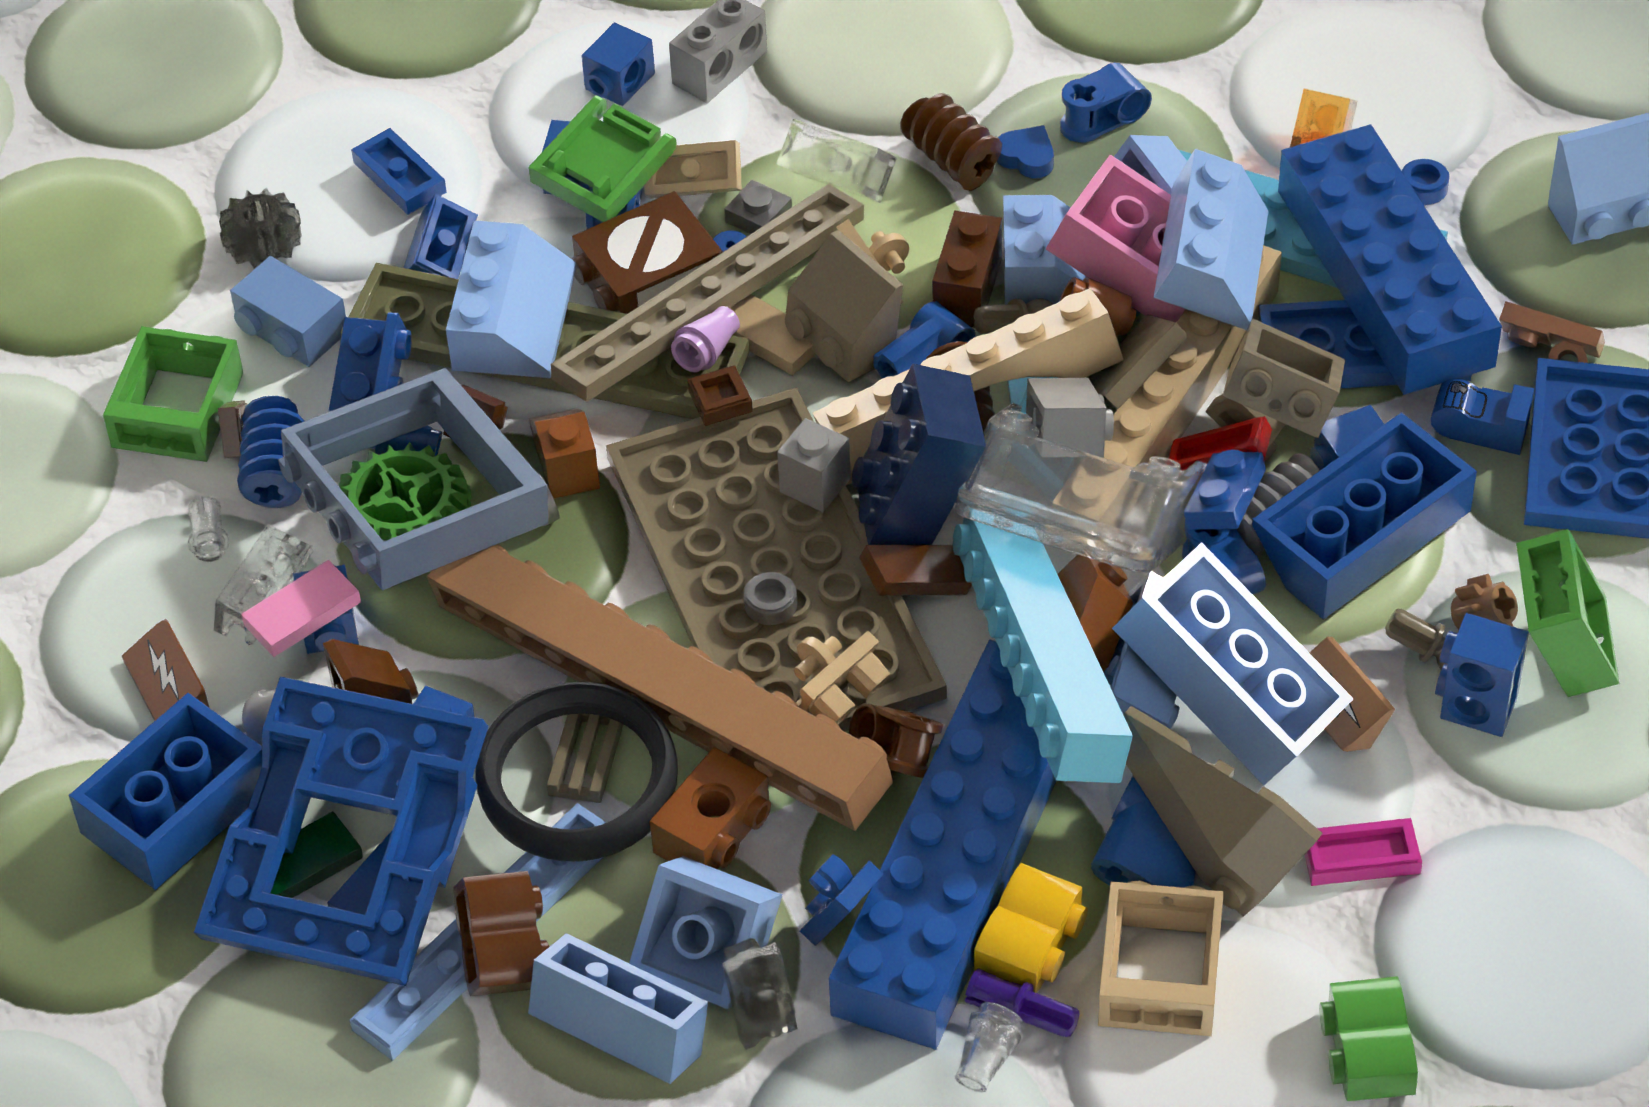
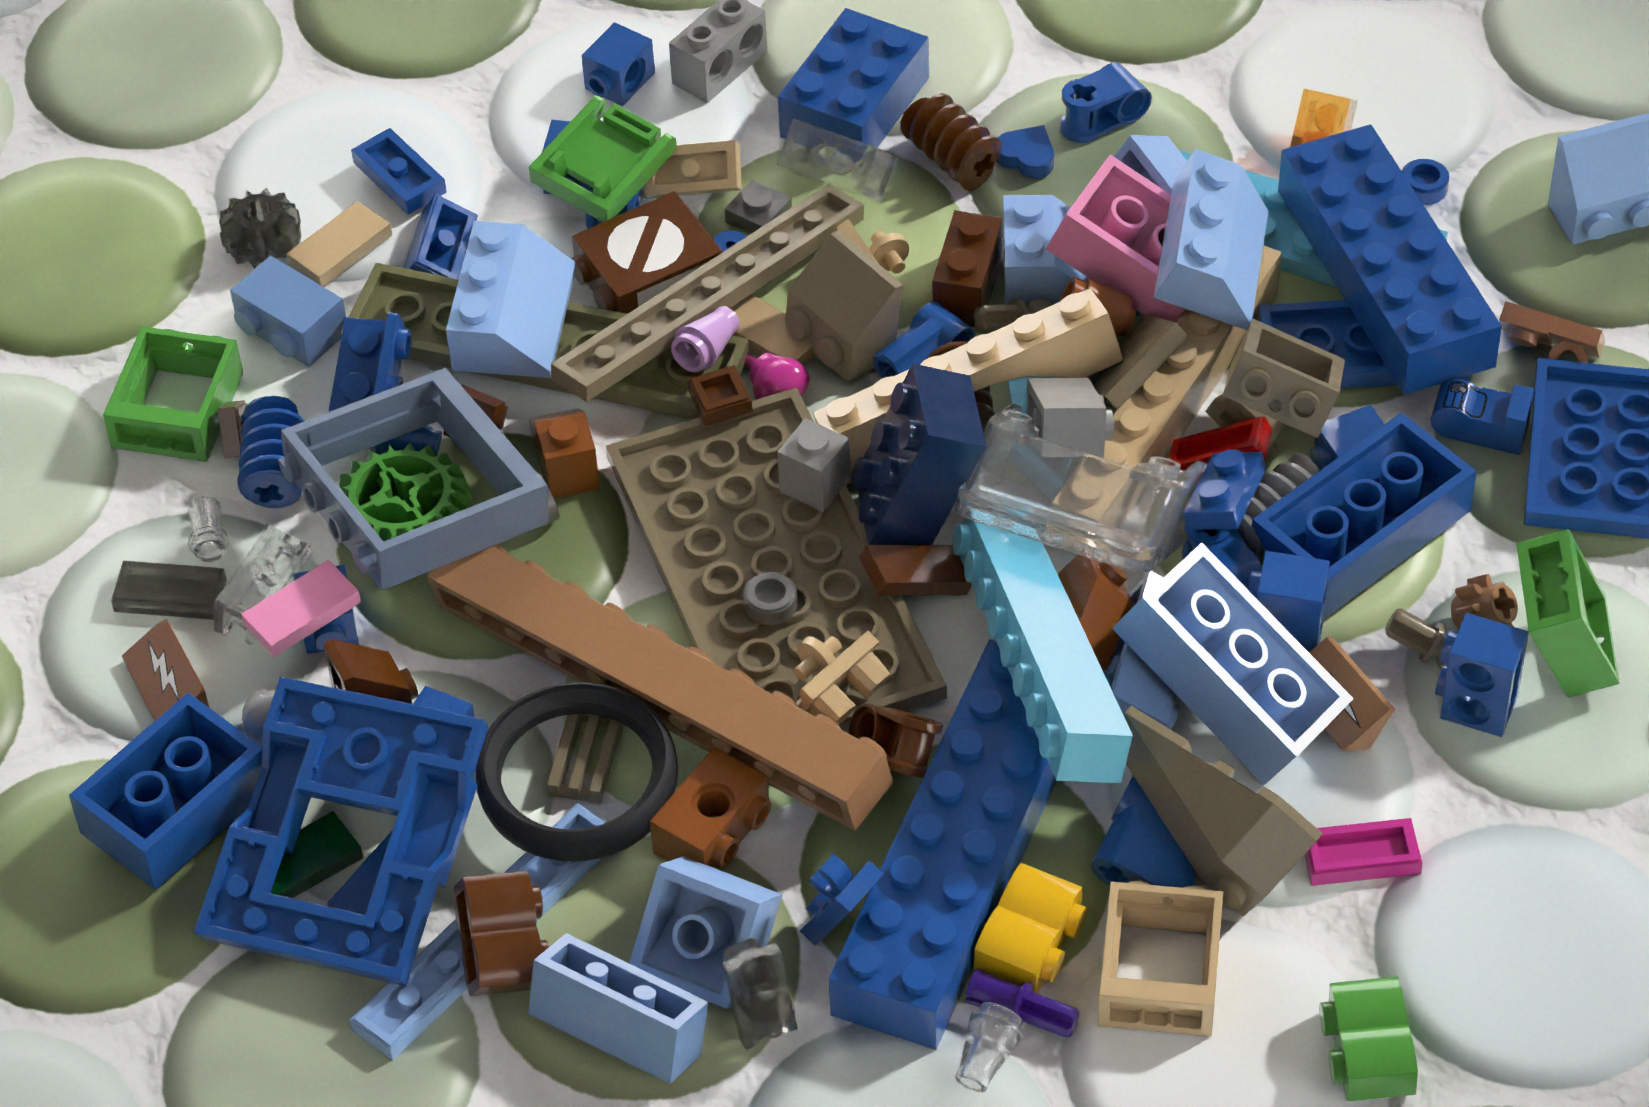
none -> clear smoke tile [111,560,227,620]
none -> tan tile [286,201,392,287]
none -> dark pink piece [744,352,810,400]
none -> blue brick [777,8,929,167]
none -> blue brick [1248,551,1330,653]

